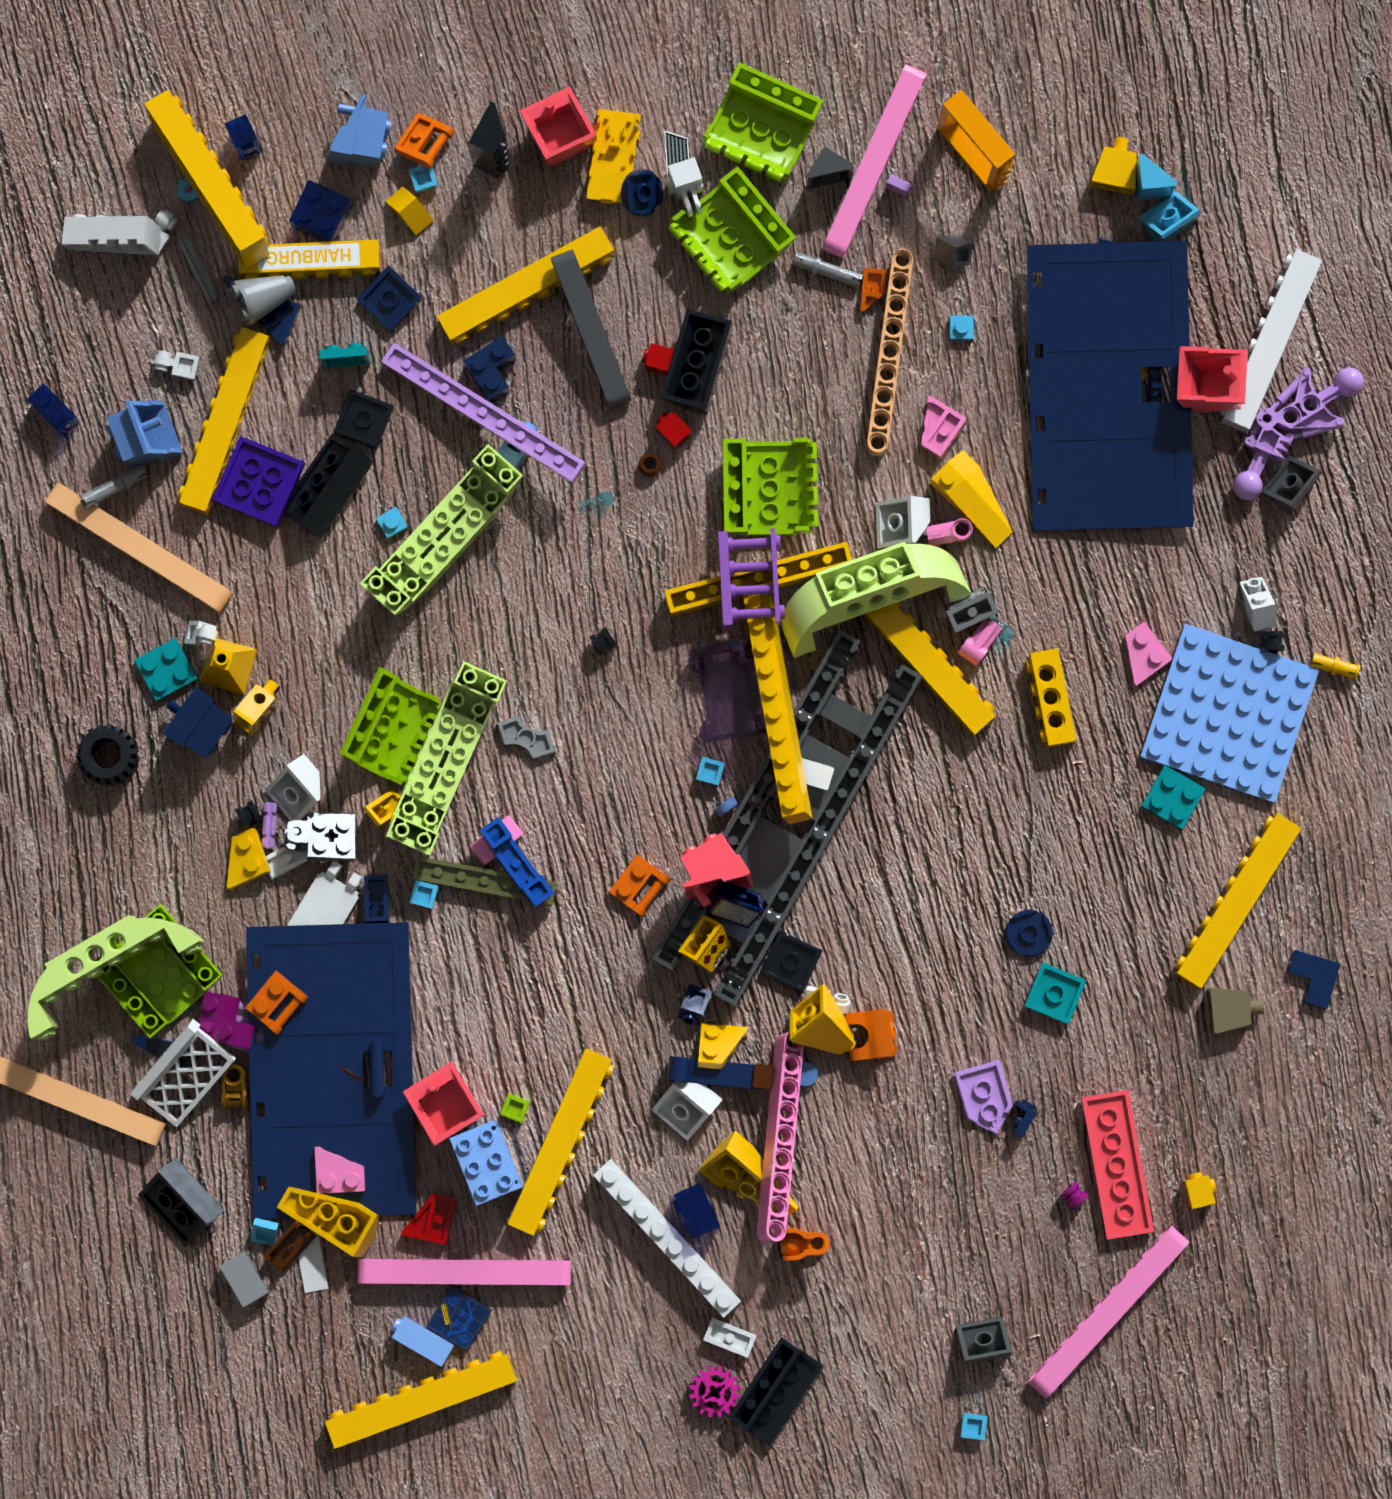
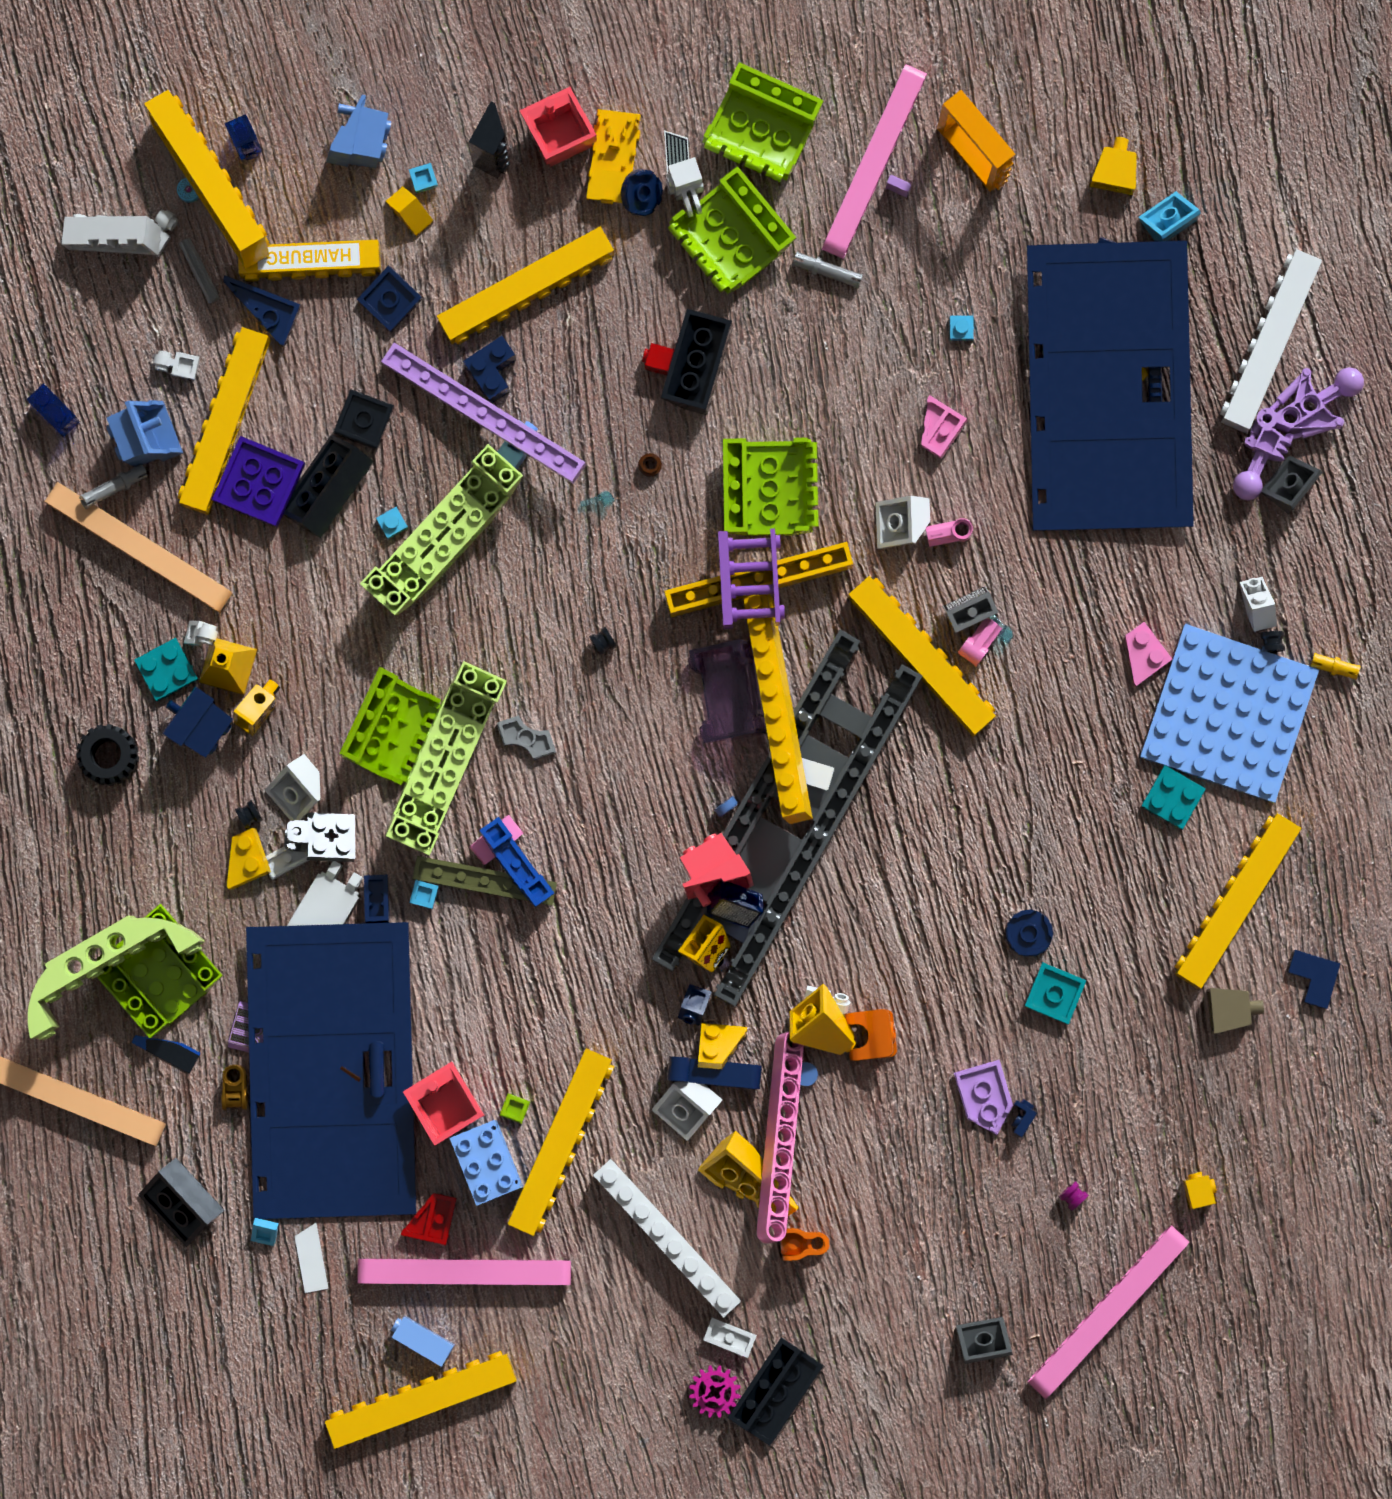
white fence [130,1019,236,1127] -> none
magenta brick [197,991,255,1049] -> none
light grey brick [218,1251,270,1308] -> none
light grey cone [227,275,296,326] -> none
orange plate [245,971,309,1035] -> none
lavender axle [262,802,277,849] -> none
reddish brown hinge [263,1221,317,1272] -> none
yellow wedge [277,1187,379,1257] -> none
clear blue brick [289,180,353,242] -> none
bright pink wing [315,1147,366,1194] -> none
teal plate [319,343,371,369] -> none
yellow slope [363,788,400,830] -> none
orange plate [394,113,454,169] -> none
dark blue tile [426,1285,492,1351] -> none
dark grey beam [551,249,632,409] -> none
orange plate [609,854,671,918] -> none
red brick [655,410,692,450] -> none
clear blue brick [672,1182,720,1239] -> none
medium azure plate [696,757,725,786] -> none
reddish brown slope [753,1064,773,1090] -> none
black tile [760,930,823,994] -> none
yellowish green slope [780,542,972,658] -> none
dark grey slope [806,146,854,190] -> none
orange slope [860,268,887,311] -> none
light nougat beam [866,249,913,457] -> none
yellow wedge [930,450,1013,549] -> none
dark grey panel [934,234,973,269] -> none
medium azure plate [960,1413,988,1440] -> none
yellow brick [1025,648,1077,748] -> none
coral plate [1081,1089,1154,1240] -> none
medium azure slope [1136,153,1178,201] -> none
coral piece [1177,346,1248,413] -> none

